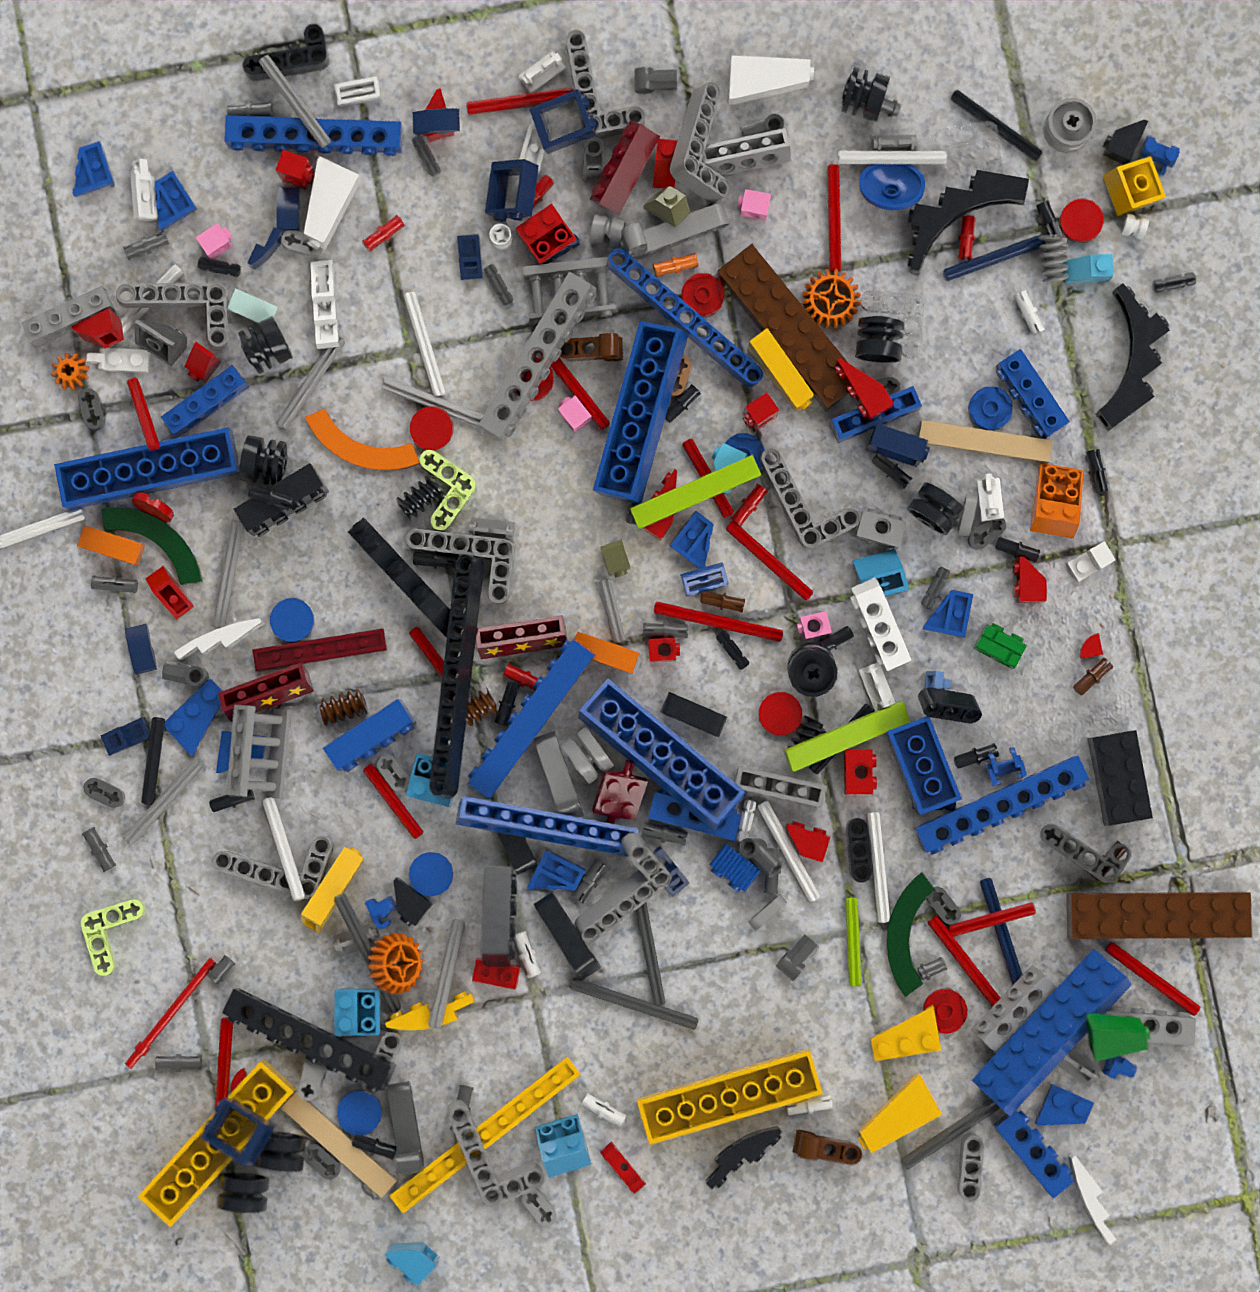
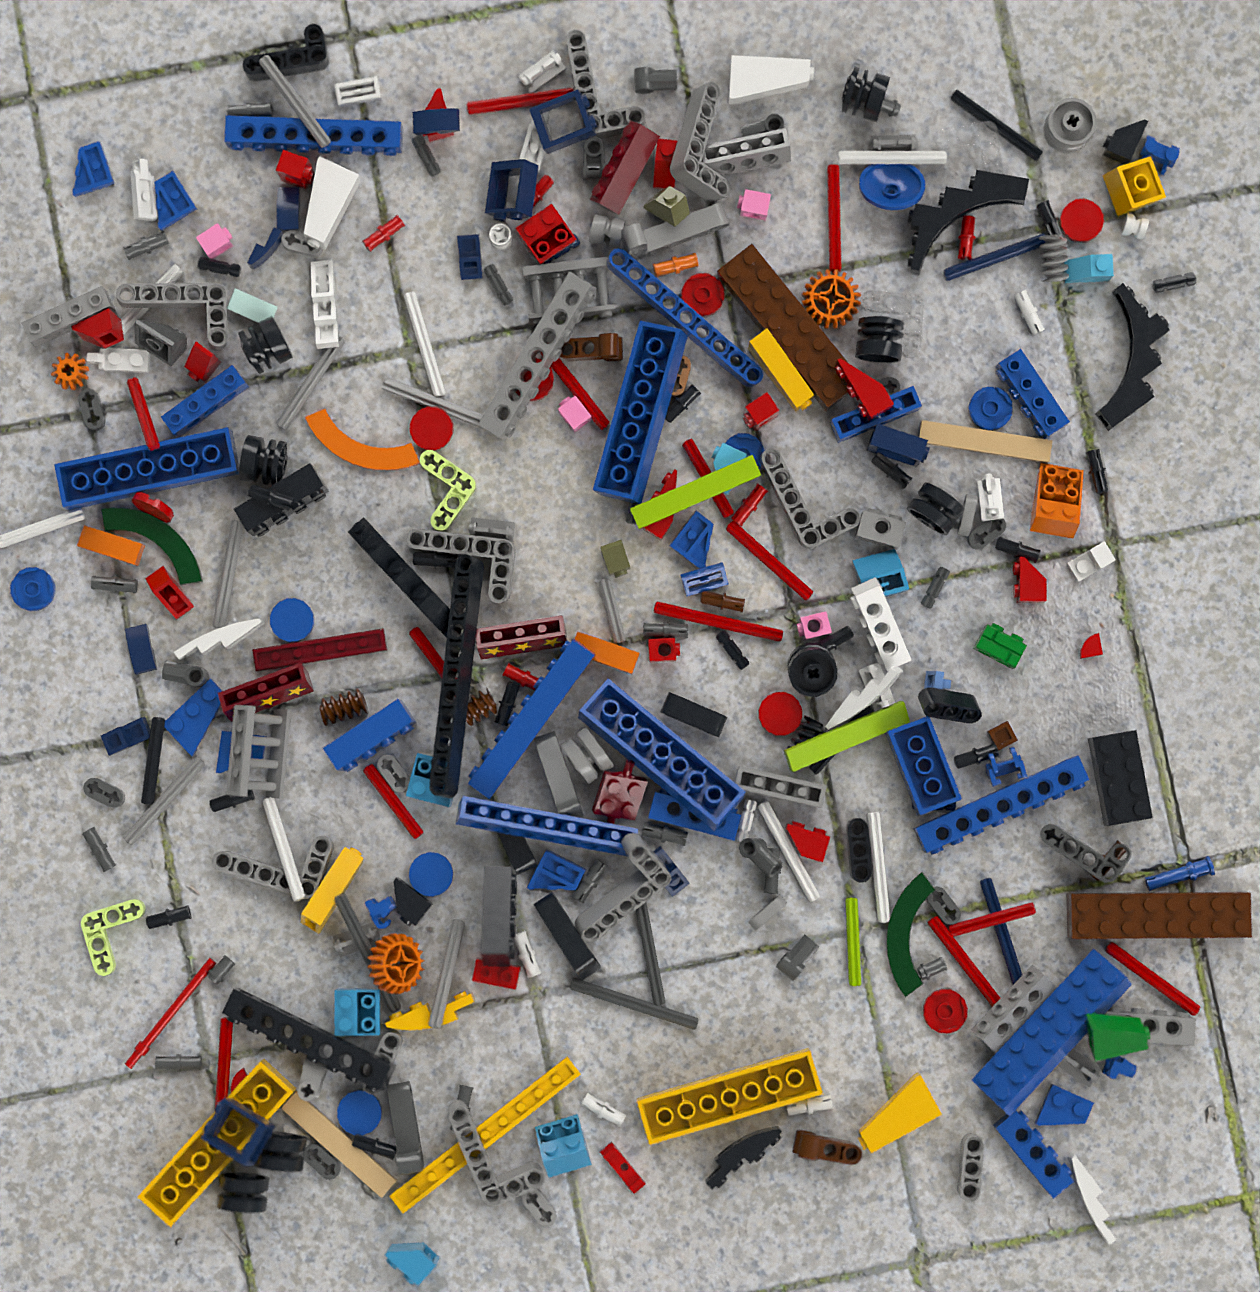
black piece [396,475,446,521] -> none
blue brick [709,843,761,892] -> none
red brick [844,749,877,795] -> none
yellow wing [871,1005,941,1061] -> none
dark grey axle [901,1099,1000,1170] -> none
blue wing [922,590,973,638] -> none
reddish brown axle [1073,658,1113,696] -> none
none -> blue tile [10,567,56,611]
none -> black axle [146,905,192,929]
none -> white slope [825,666,903,730]
none -> reddish brown tile [987,721,1018,751]
none -> blue pin [1145,856,1215,891]

